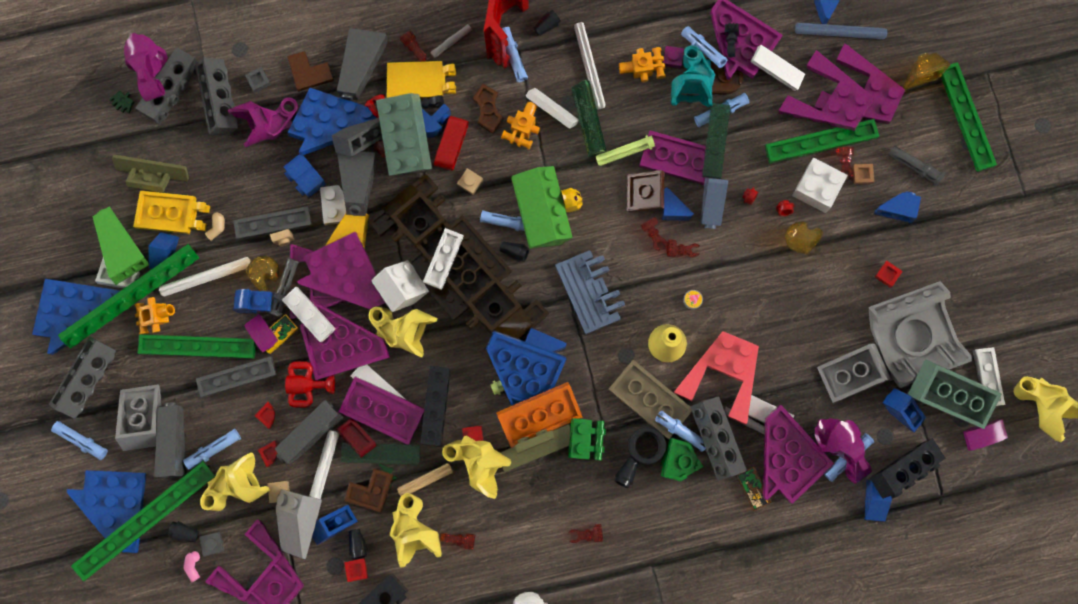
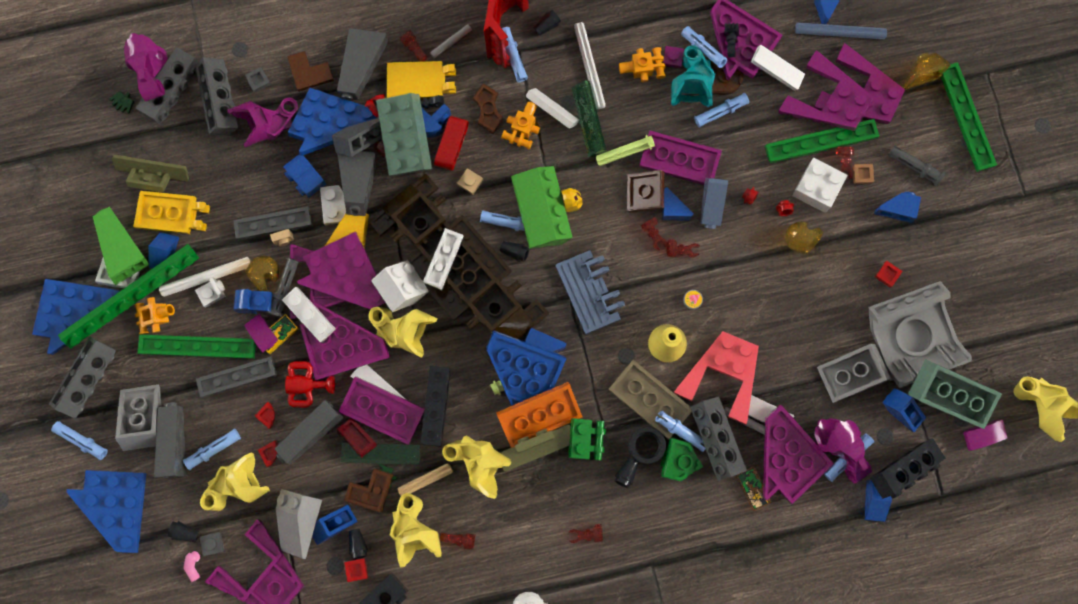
green plate [71,461,215,582] -> none
tan arm [205,212,225,241] -> none
tan plate [268,481,290,503] -> none
white axle [309,430,339,499] -> none
red plate [462,426,484,441] -> none
clear green plate [702,103,731,179] -> none
white tile [973,347,1005,406] -> none
none -> white bracket [195,277,226,308]

